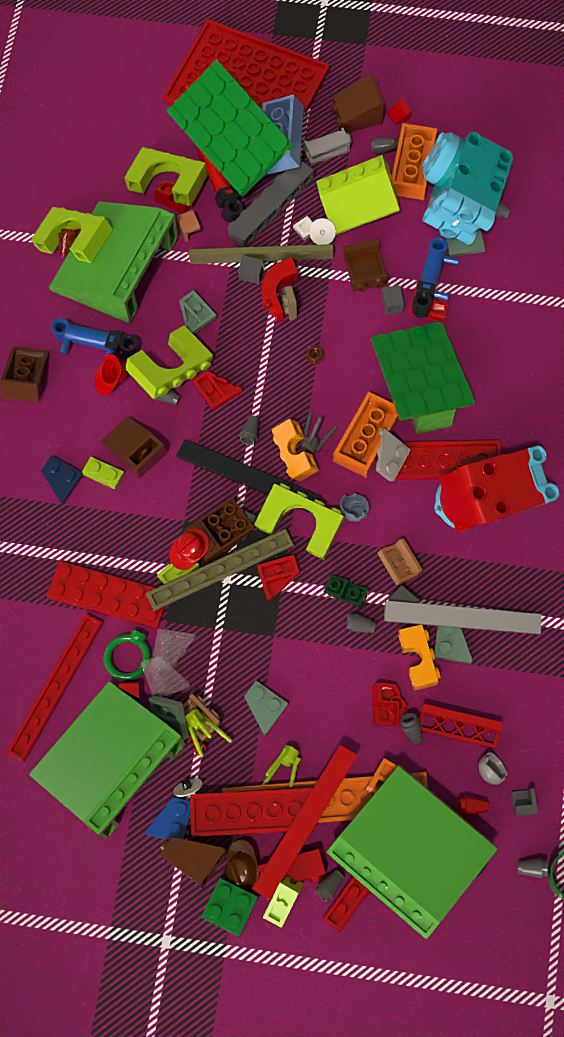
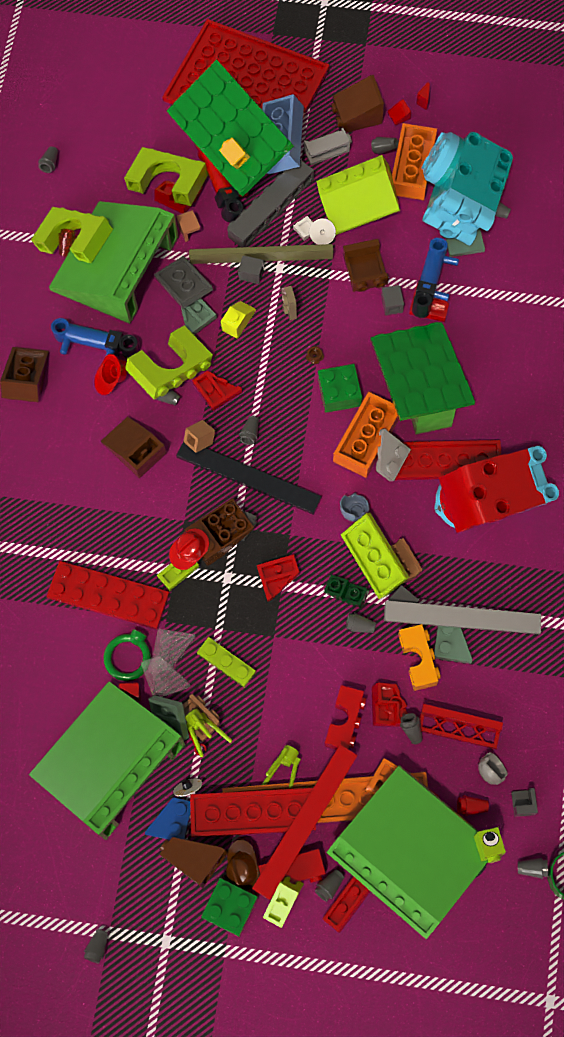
red tile [6,613,103,763] -> none
dark blue wing [41,455,84,505] -> none
lime plate [82,457,124,490] -> none
olive tile [146,528,294,611] -> none
sand green wing [244,681,288,736] -> none
lime arch [254,483,344,560] -> none
red arch [261,257,298,322] -> none
light orange arch [272,419,319,481] -> none
dark grey plant [300,411,337,454] -> none
none -> dark grey cone [38,146,58,173]
none -> dark grey cone [84,929,108,964]
none -> dark grey tile [154,256,213,309]
none -> medium nougat brick [184,420,215,452]
none -> lime plate [197,637,256,688]
none -> yellow brick [219,138,250,169]
none -> neon yellow slope [221,301,256,339]
none -> green brick [318,364,362,413]
none -> red arch [325,685,367,750]
none -> lime tile [341,513,410,599]
none -> red slope [416,82,430,110]
none -> lime brick [474,827,506,863]

